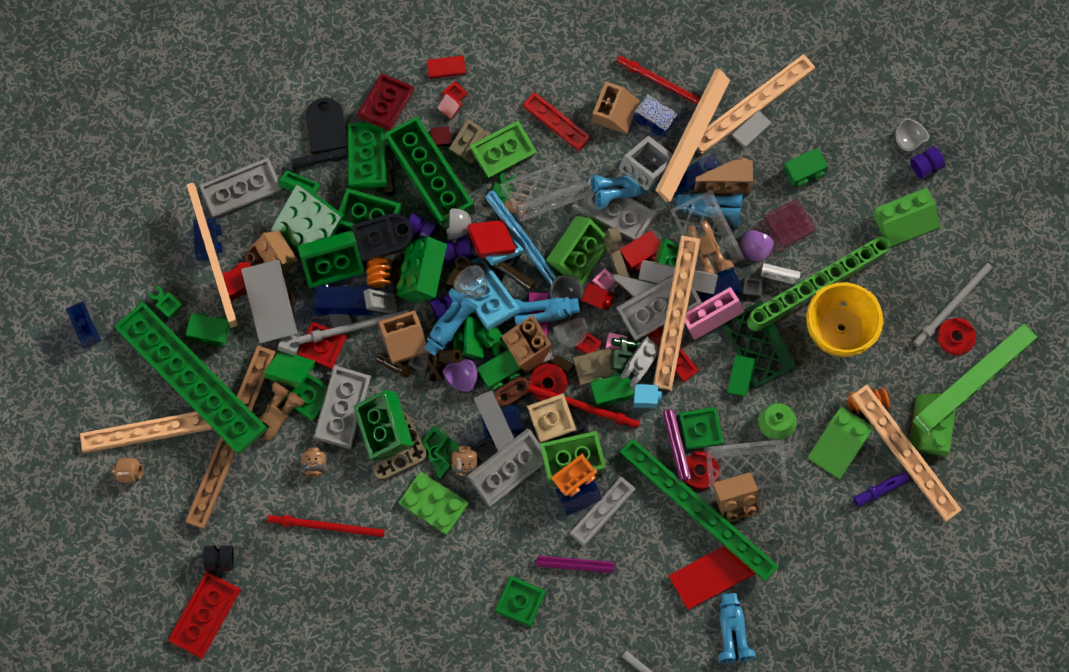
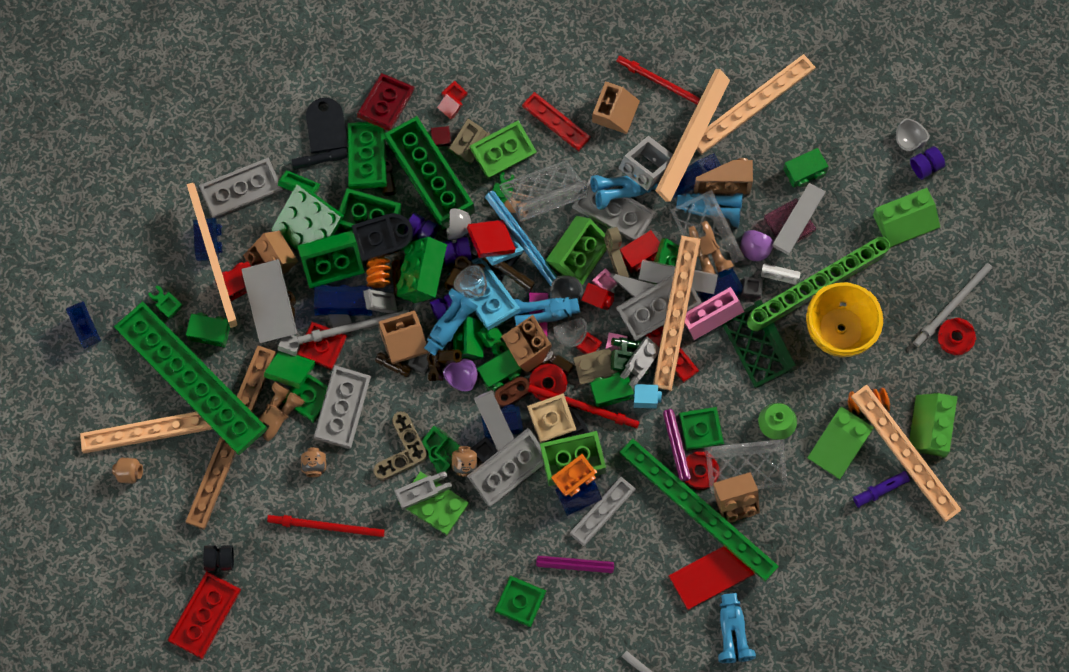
green brick [353,390,414,461] -> none
red tile [427,55,466,79] -> none
clear blue brick [634,94,678,137] -> none
green tile [727,355,755,397] -> none
light grey tile [732,110,772,149] -> none
bright green beam [912,324,1038,436] -> none
none -> light grey hinge [394,472,452,510]
none -> light grey tile [772,183,826,255]

